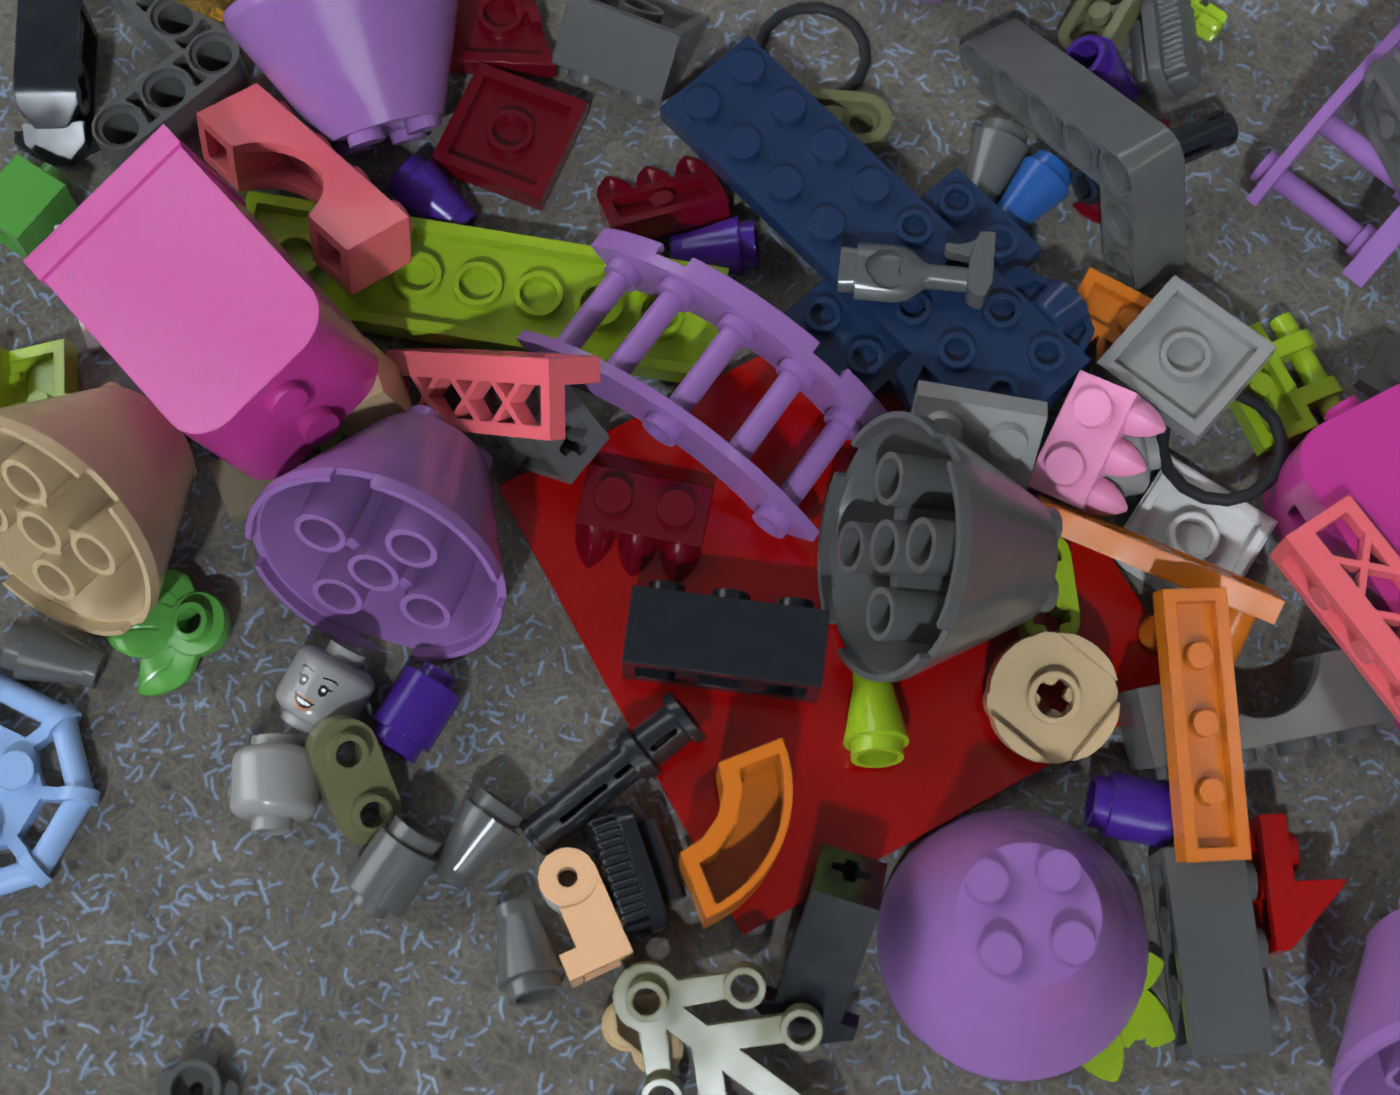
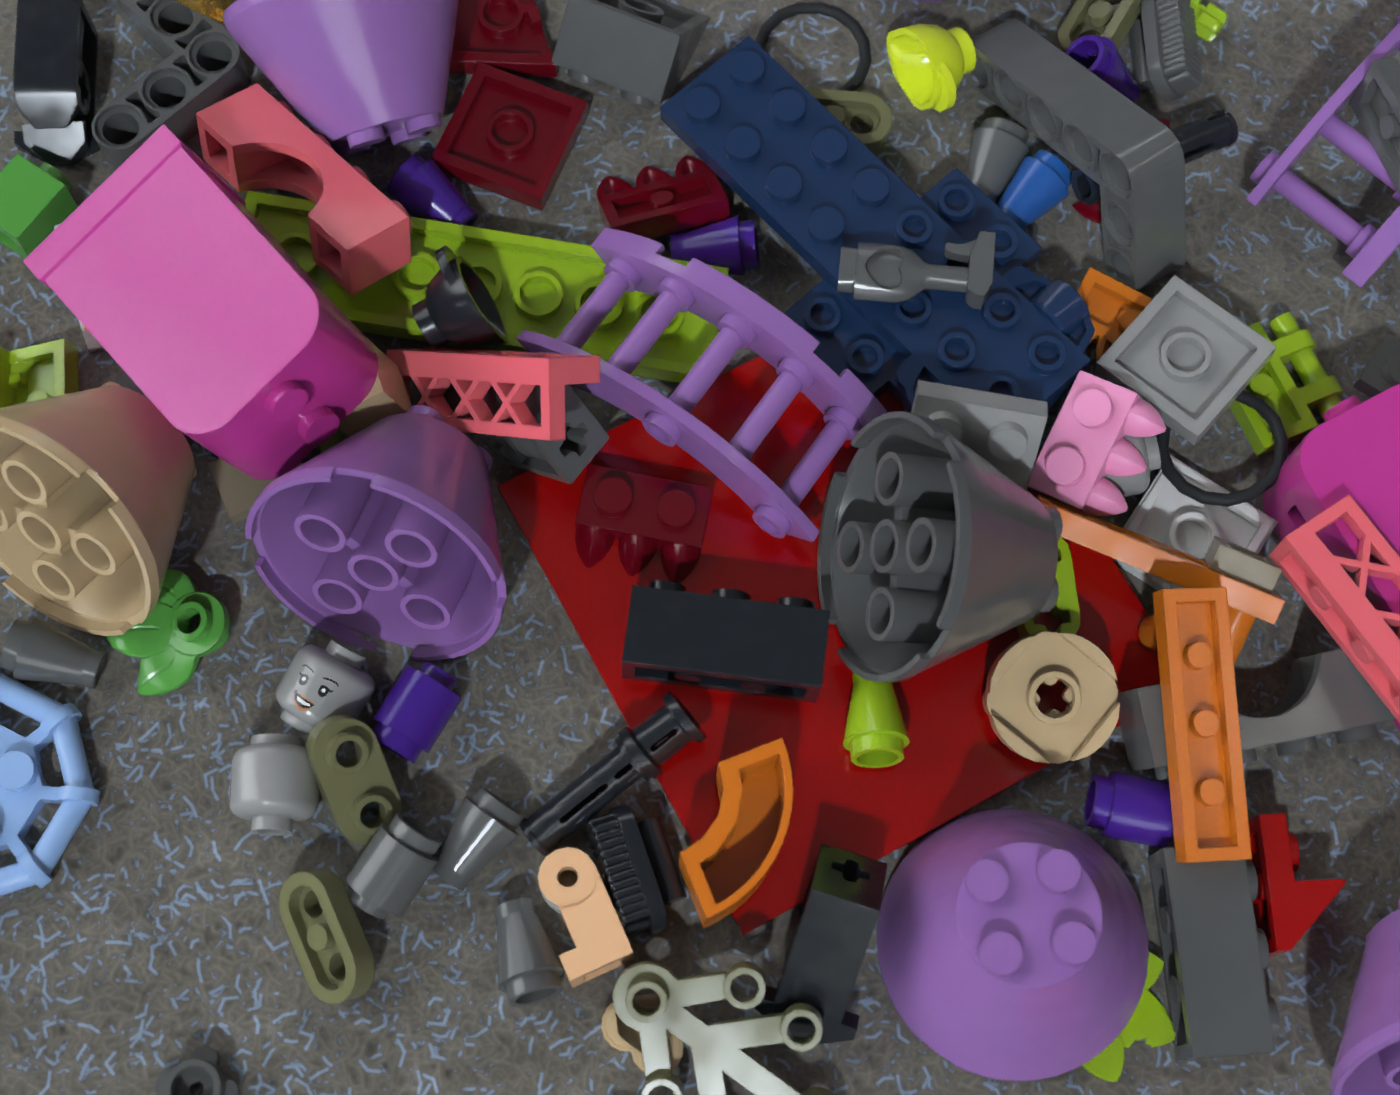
none -> olive plate [279,868,375,1004]
none -> black piece [412,246,508,349]
none -> neon yellow piece [886,24,976,112]
none -> dark tan tile [1204,536,1282,593]

